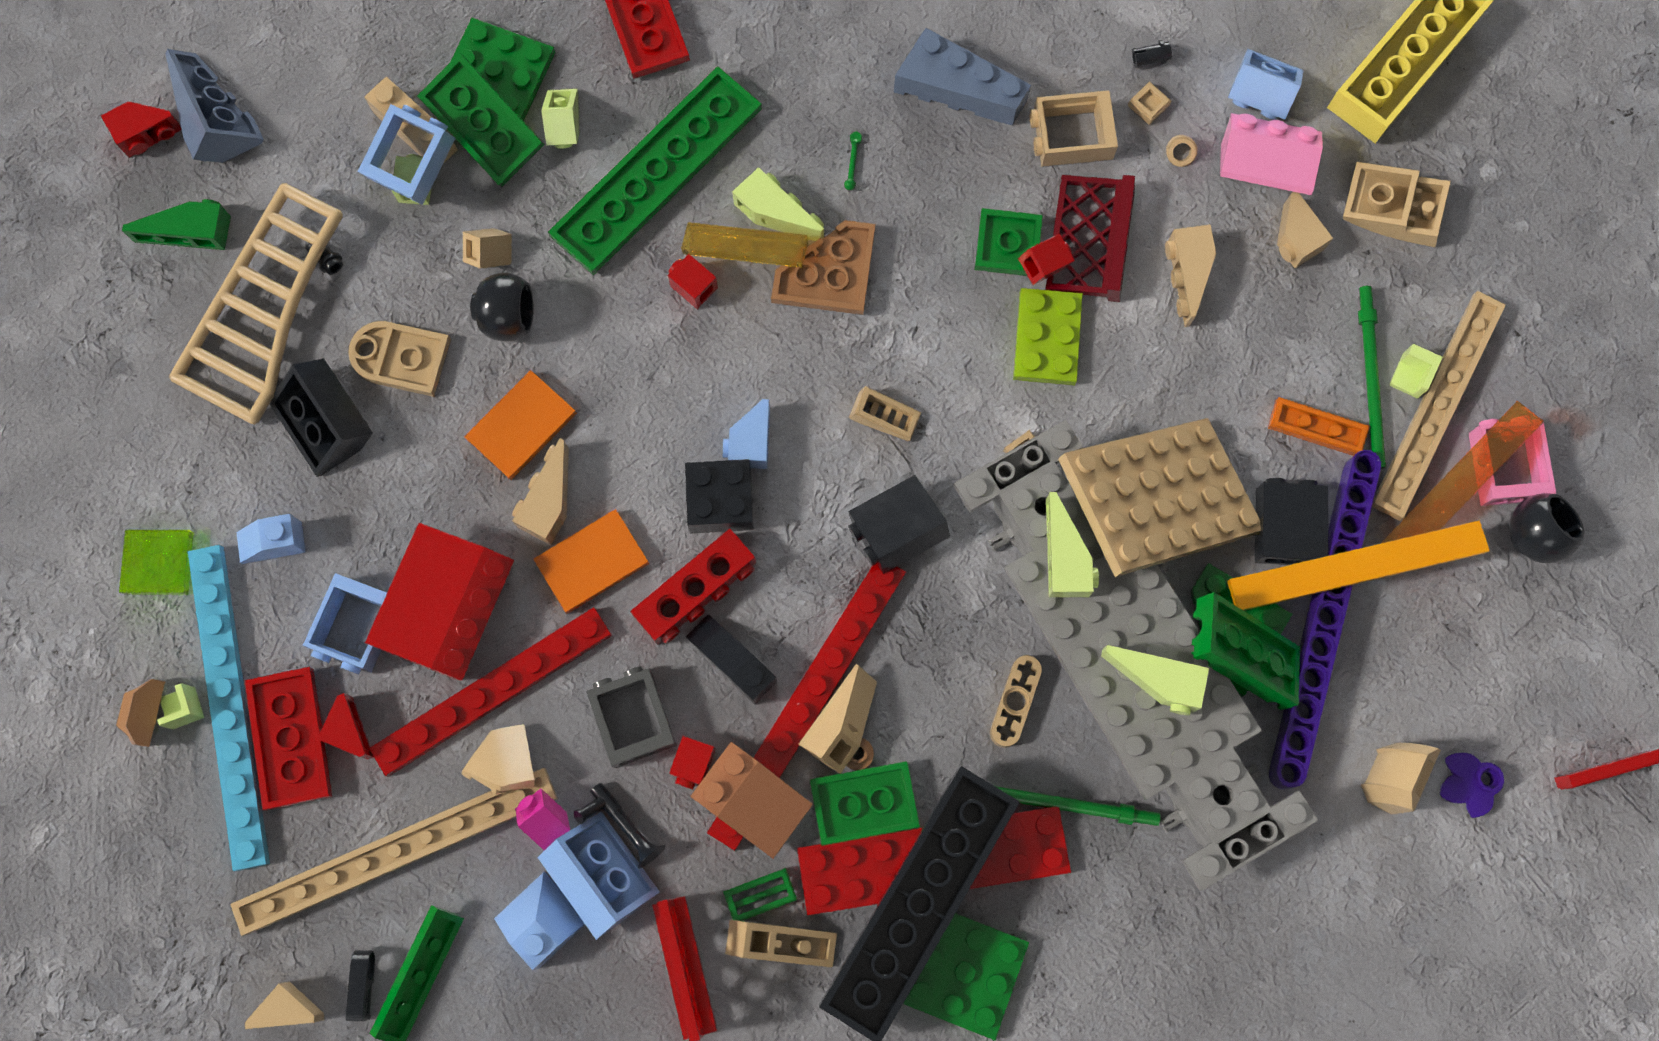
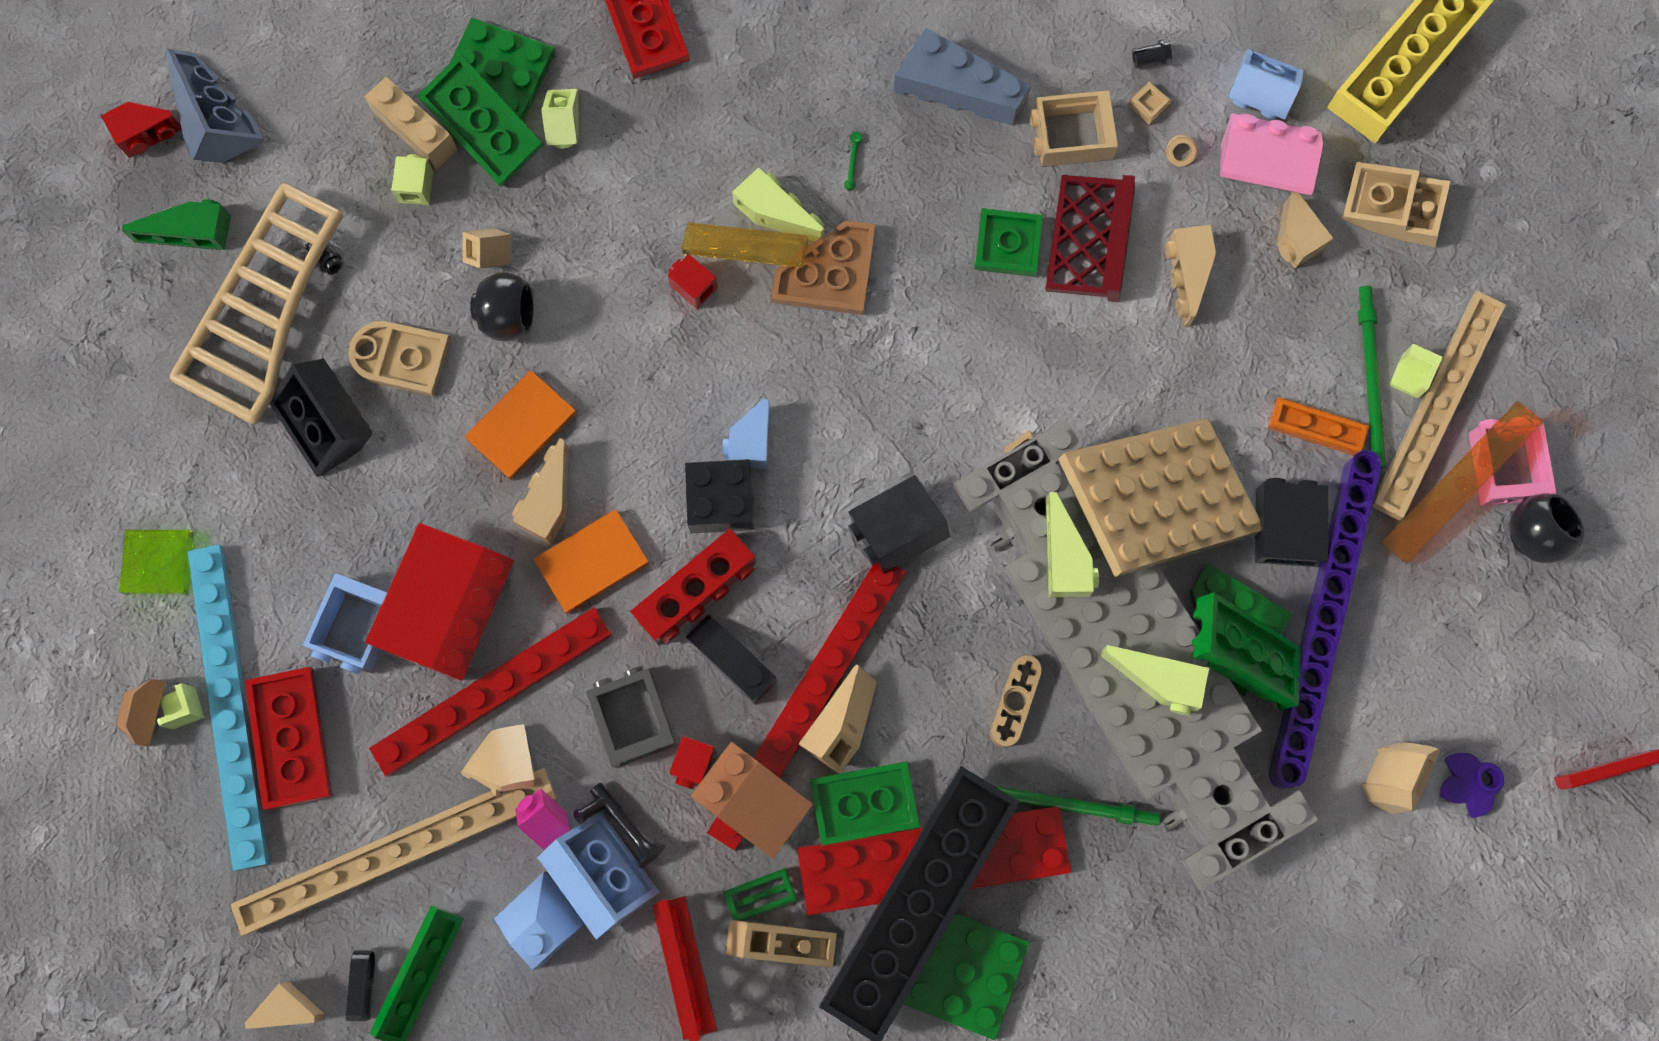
light blue slope [236,514,306,564] -> none
red slope [317,693,374,759] -> none
light blue window [358,104,455,205] -> none
green plate [548,66,762,276] -> none
medium nougat plate [846,738,874,770] -> none
tan slope [849,386,922,441] -> none
lime plate [1013,288,1083,386] -> none
red brick [1018,233,1075,285] -> none
light orange tile [1227,520,1490,611] -> none

